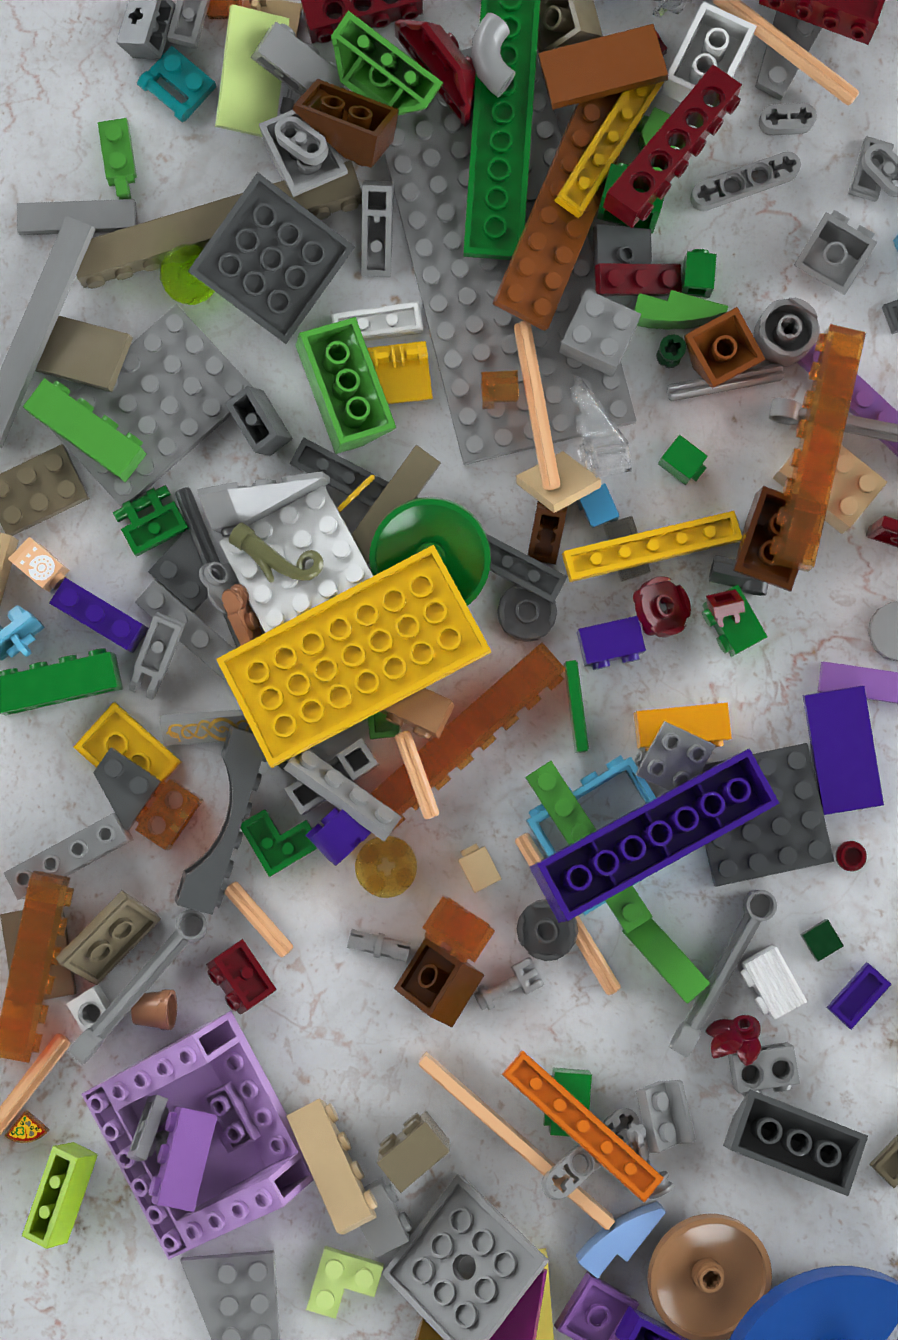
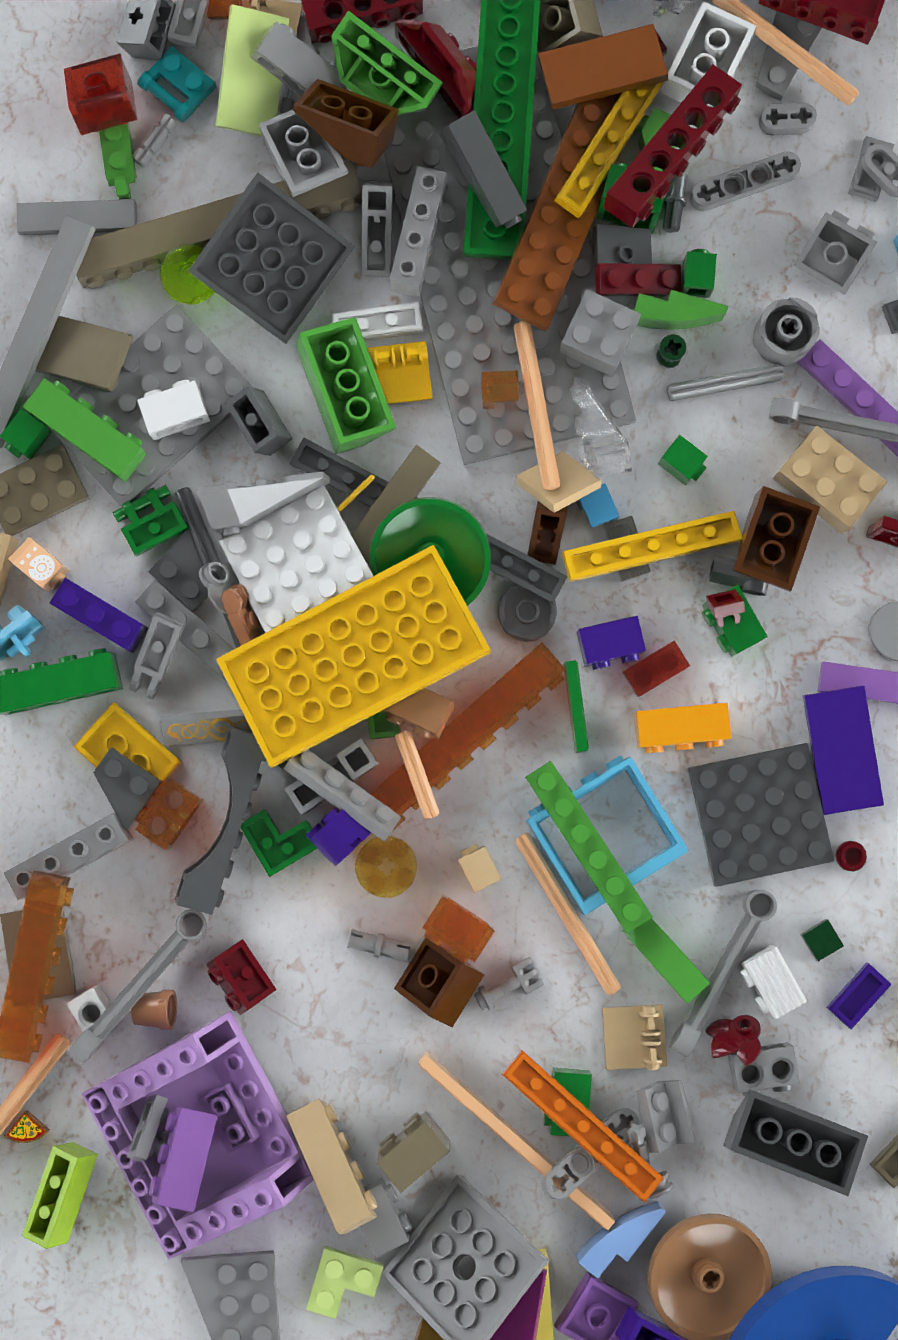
dark tan tile [56,890,161,985] -> none
light nougat axle [224,881,293,957] -> none
olive plant [229,523,323,583] -> none
light grey plate [274,116,328,165] -> none
light grey cylinder [471,13,515,97] -> none
dark grey tile [516,899,578,961] -> none
dark purple brick [529,748,780,923] -> none
dark red plate [633,576,691,638] -> none
light grey hinge [635,721,716,790] -> none
dark orange slope [684,307,766,389] -> none
clear orange brick [770,324,866,572] -> none
none -> green brick [0,408,52,459]
none -> clear red brick [64,53,138,135]
none -> light grey axle [133,113,177,168]
none -> white brick [137,380,210,440]
none -> light grey brick [389,166,447,298]
none -> dark grey slope [439,110,527,229]
none -> tan hinge [602,1004,667,1070]
none -> clear red plate [622,640,690,697]
none -> dark grey axle [662,173,688,233]

